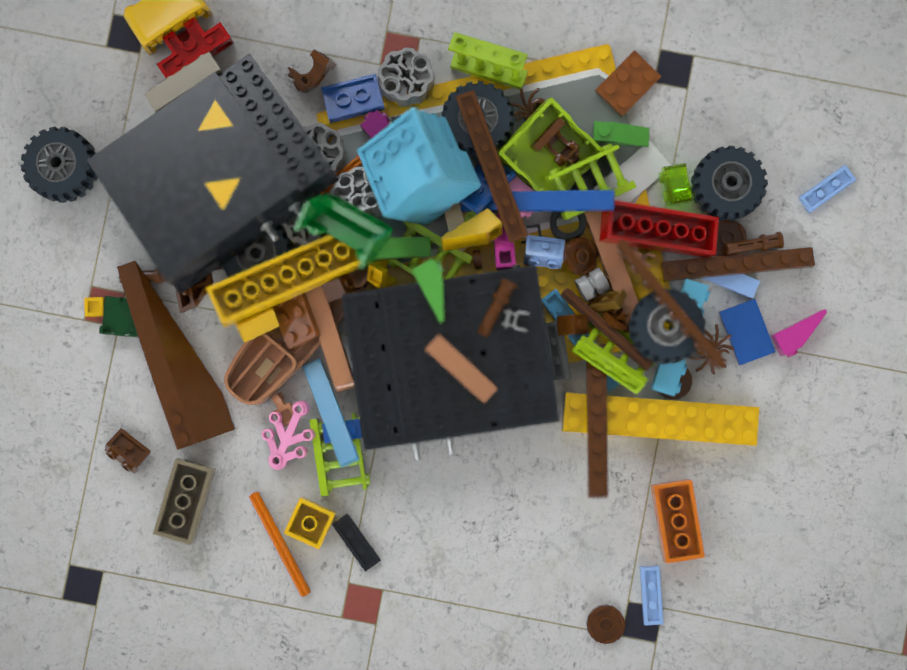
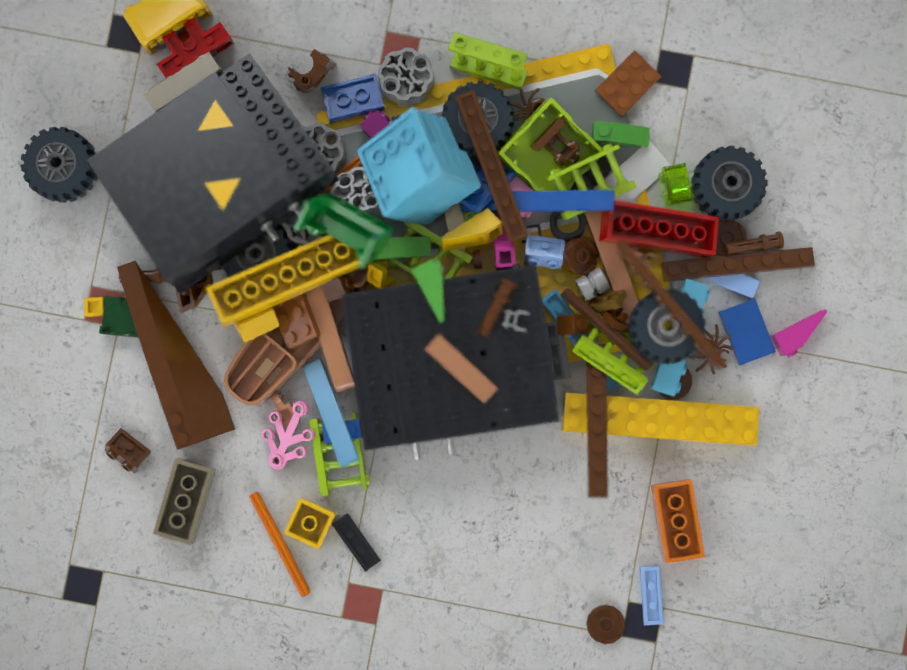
light blue tile [798,165,856,213] -> none

